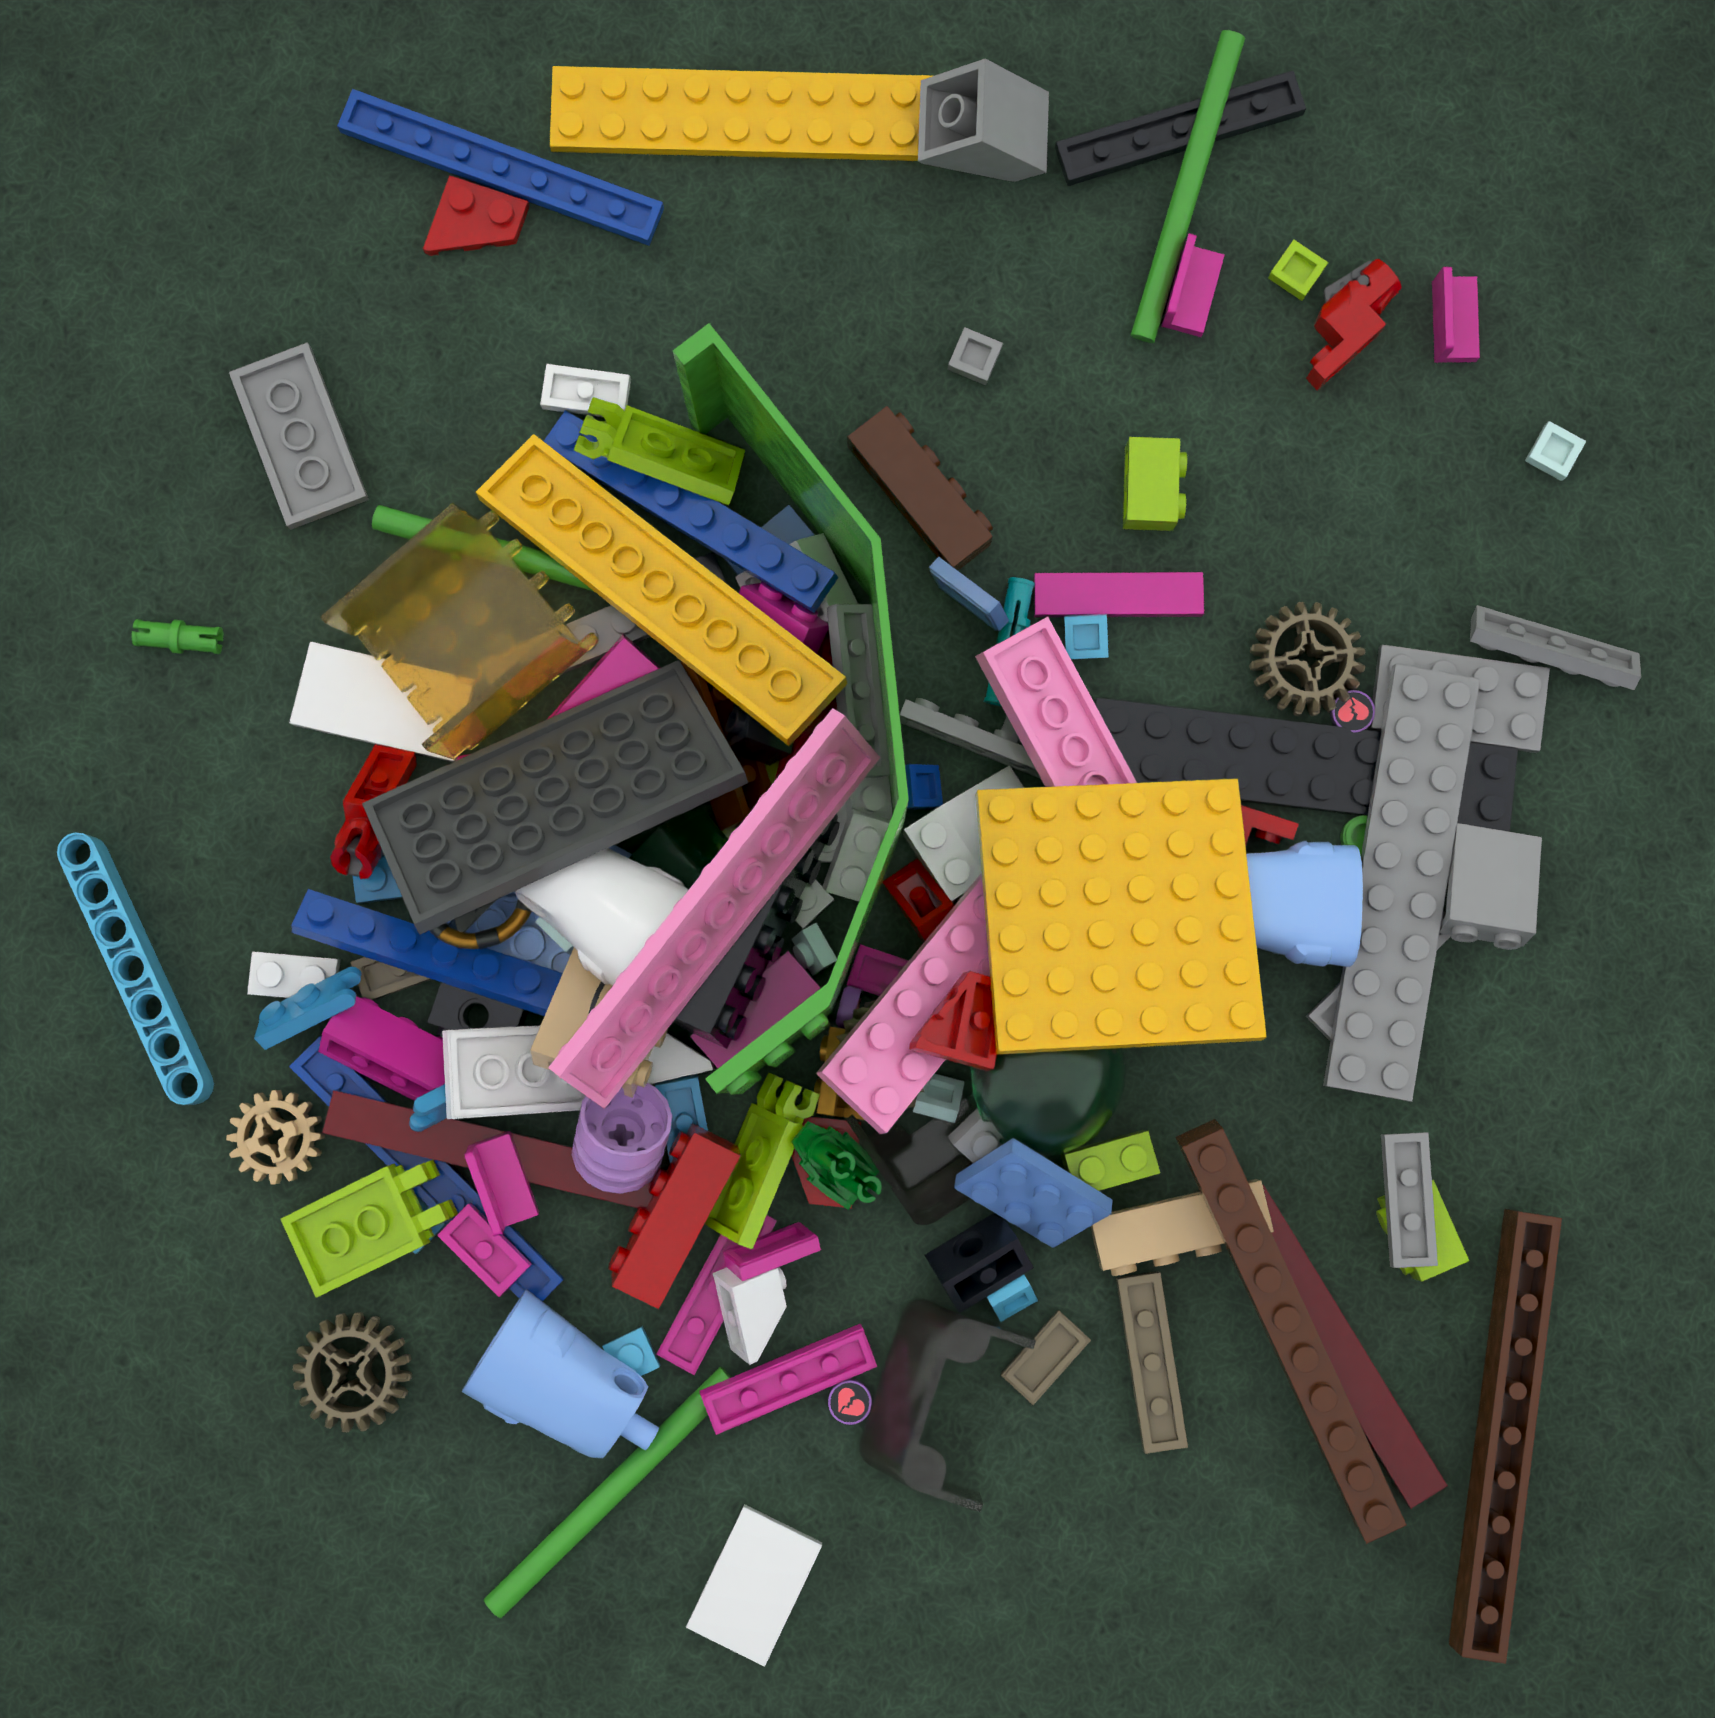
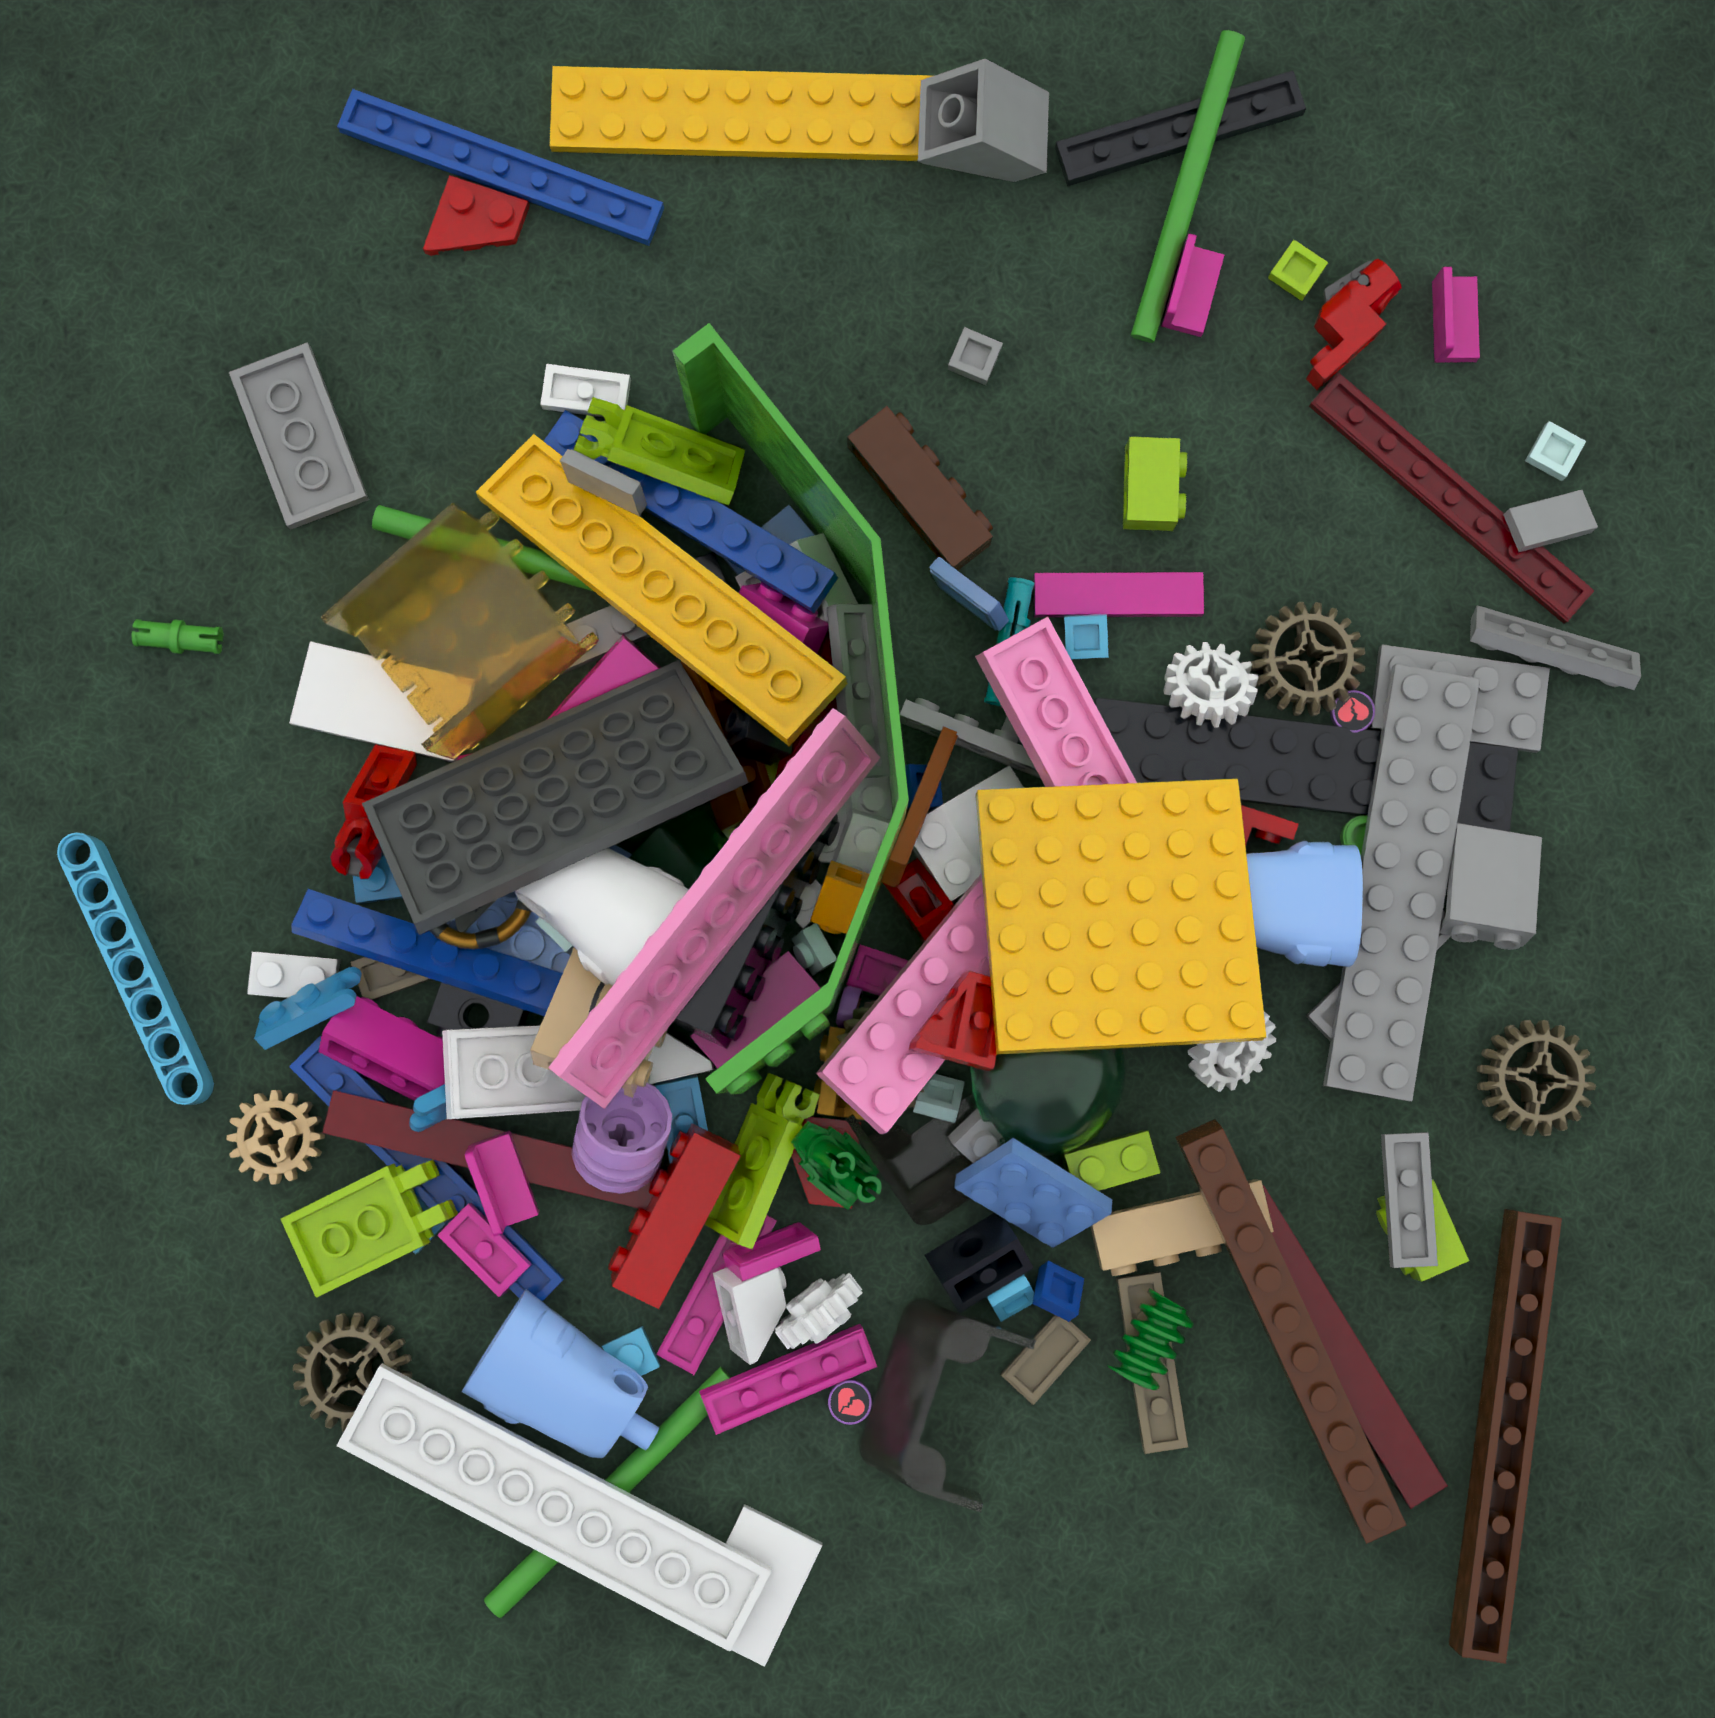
none -> white plate [337,1363,772,1652]
none -> light grey tile [560,449,647,516]
none -> white gear [775,1273,863,1349]
none -> light orange brick [810,860,870,934]
none -> dark orange tile [881,726,958,887]
none -> blue plate [1032,1261,1084,1322]
none -> green piece [1107,1288,1194,1390]
none -> white gear [1163,642,1258,728]
none -> white gear [1188,1012,1276,1092]
none -> dark red tile [1309,372,1595,624]
none -> dark tan gear [1476,1020,1596,1136]
none -> light grey tile [1503,490,1598,552]

